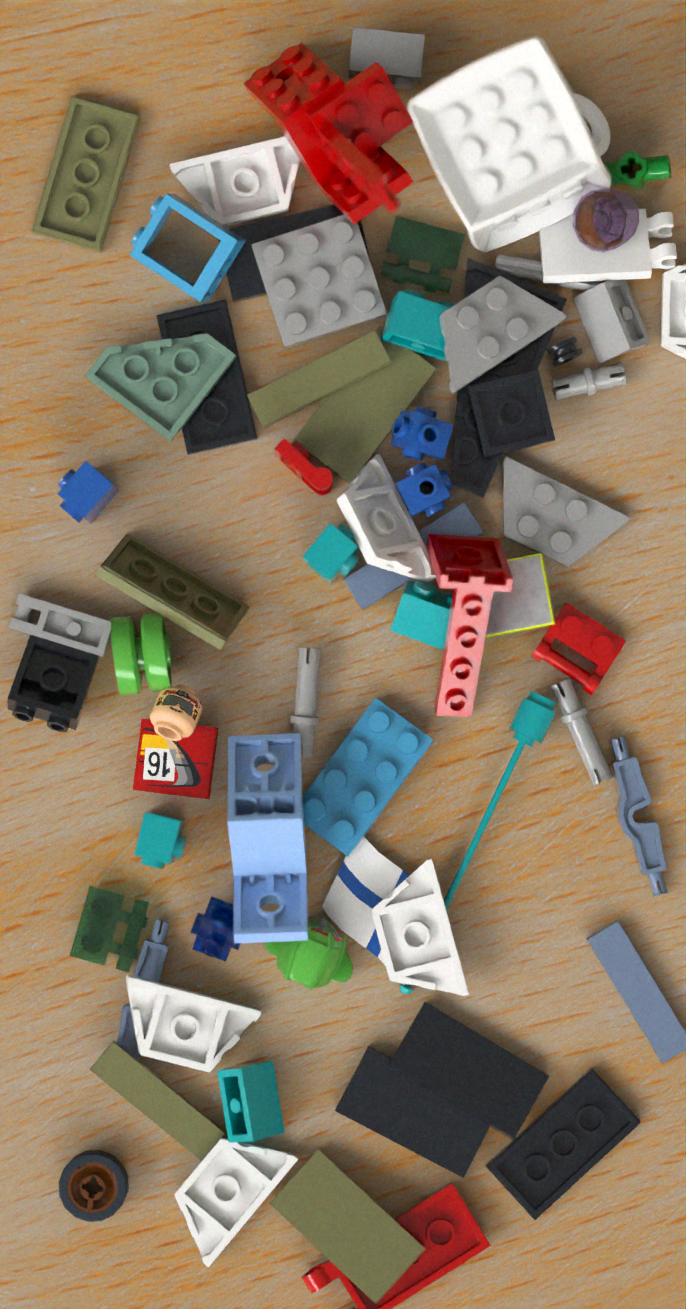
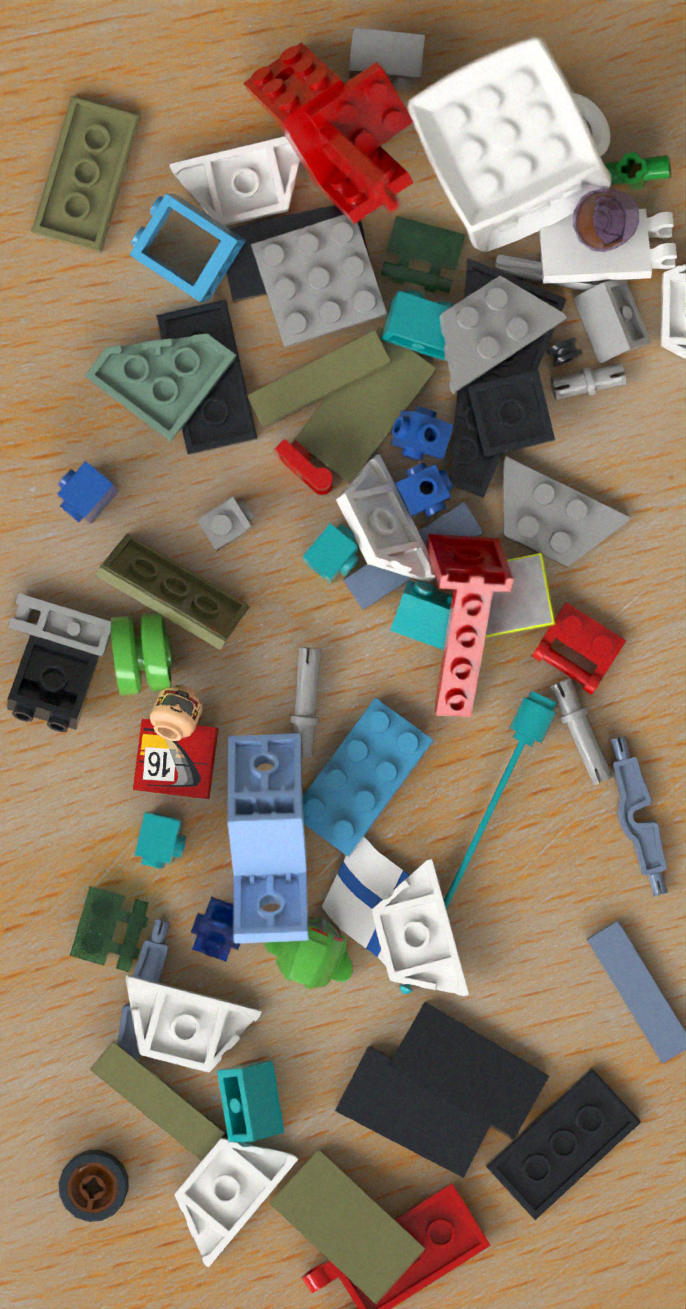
none -> light grey bracket [197,496,254,551]

